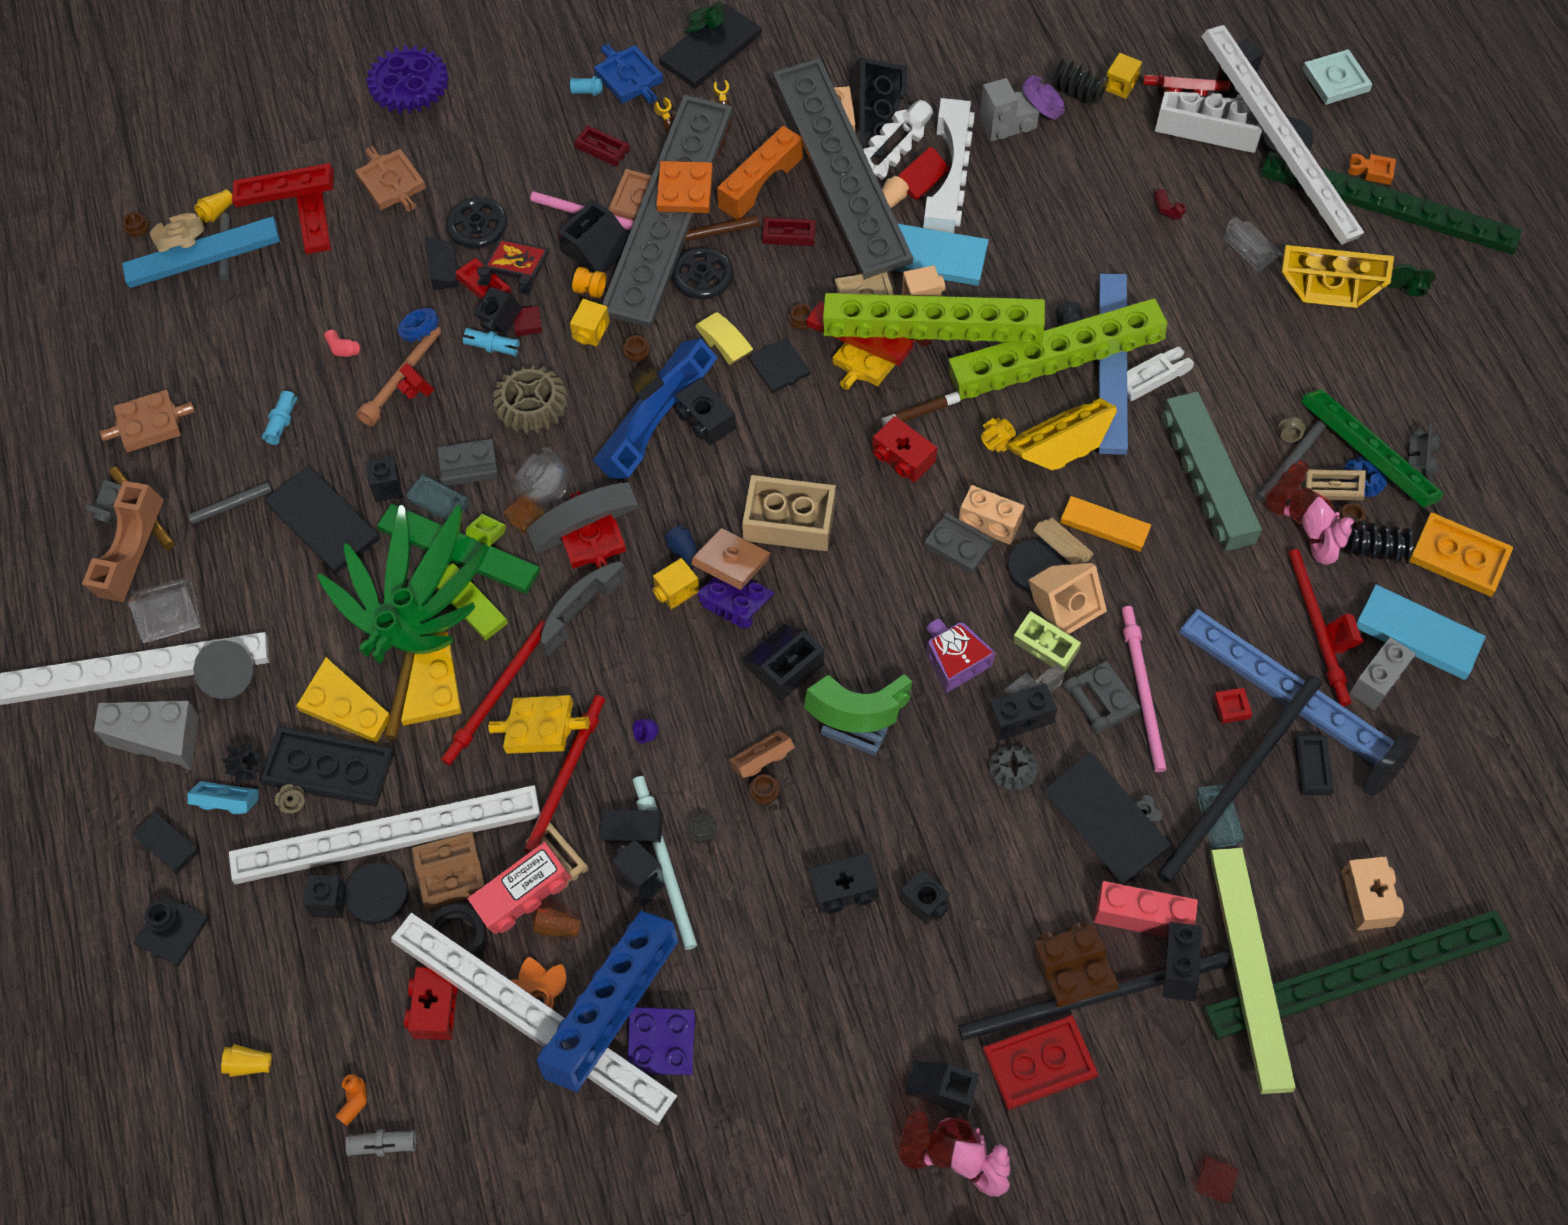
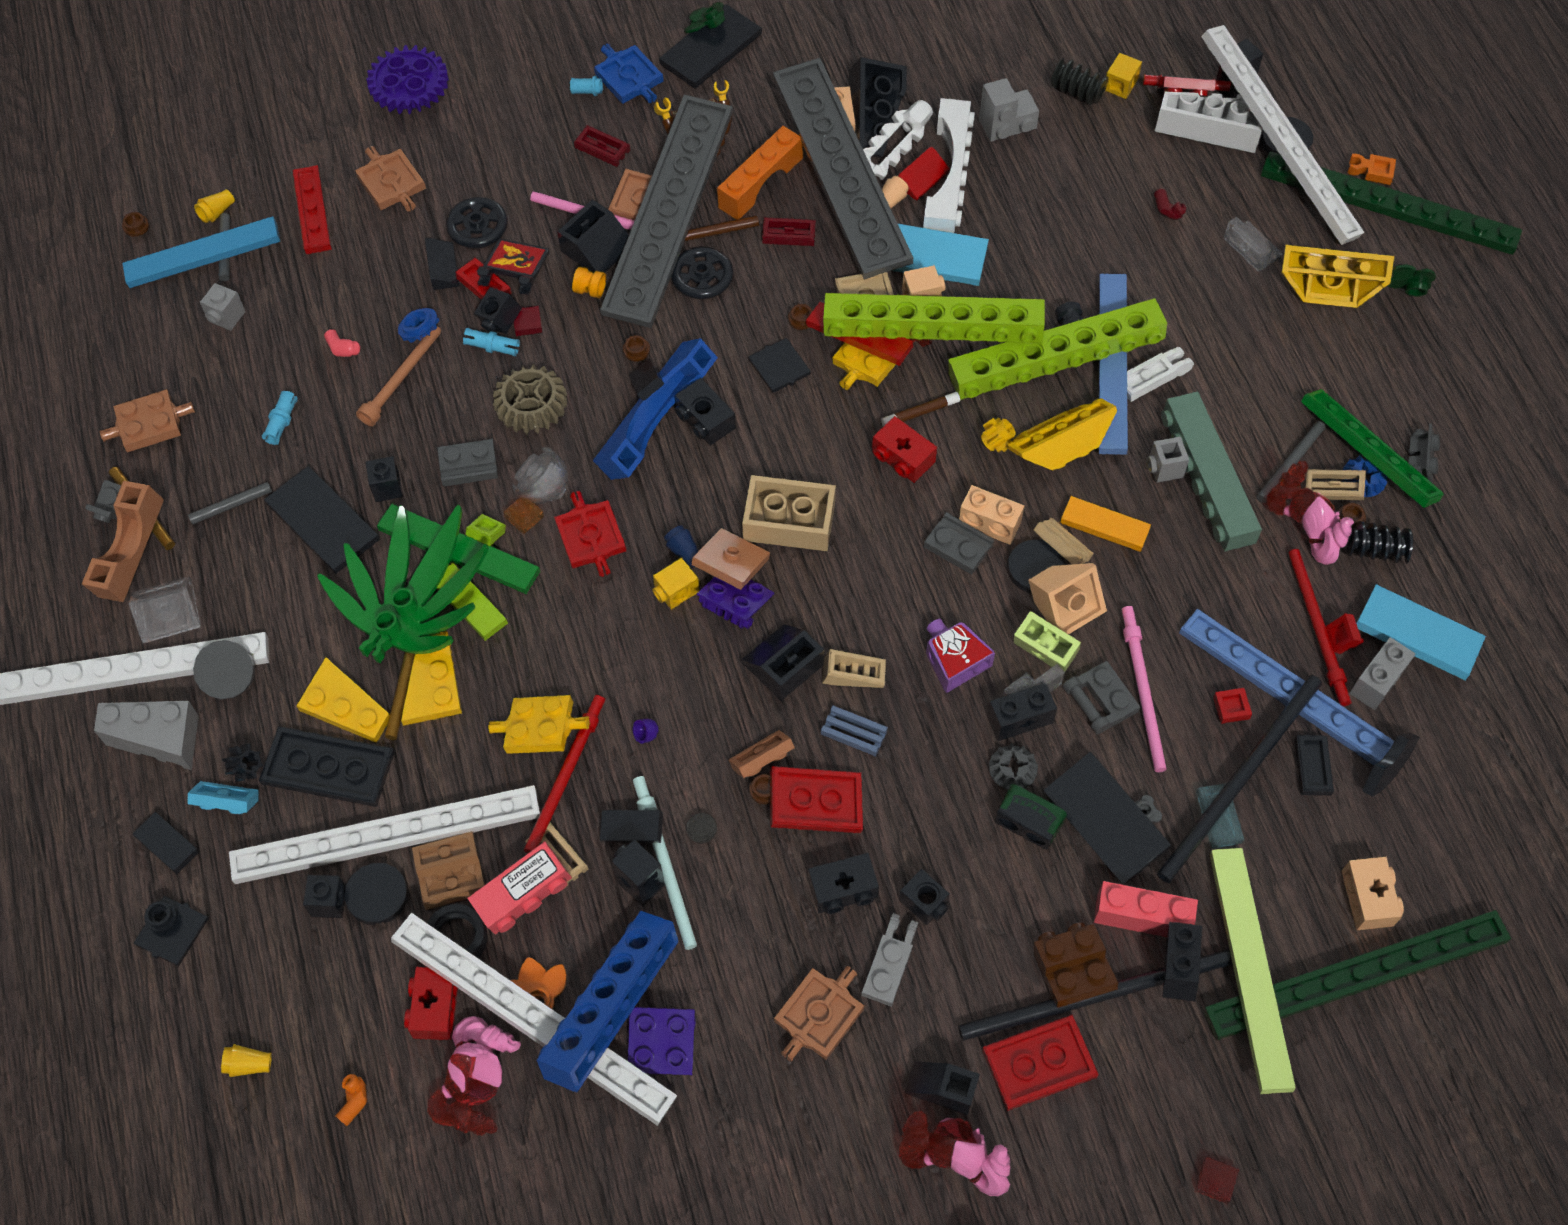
tan plate [150,213,205,252] -> none
red plate [232,163,334,207] -> none
dark tan plate [274,784,305,813] -> none
light grey pin [346,1129,416,1157] -> none
red tile [397,363,435,399] -> none
clear light blue tile [406,475,469,520] -> none
red bar [440,620,546,766] -> none
dark grey slope [526,482,639,554] -> none
clear orange cone [533,906,581,938] -> none
dark grey slope [540,561,626,657] -> none
yellow brick [570,299,610,347] -> none
orange plate [656,161,713,213] -> none
light yellow slope [695,312,753,365] -> none
bright green arch [804,674,913,733] -> none
medium lavender tile [1022,75,1065,120] -> none
dark tan plate [1277,417,1305,442] -> none
light aqua plate [1302,49,1372,105] -> none
light orange plate [1409,512,1513,597] -> none
none -> light grey brick [200,283,246,331]
none -> hair [427,1016,521,1136]
none -> red tile [770,766,863,833]
none -> nougat plate [774,966,865,1062]
none -> tan slope [822,649,886,688]
none -> light grey hinge [861,913,919,1007]
none -> black piece [995,784,1067,850]
none -> light grey brick [1146,437,1189,483]

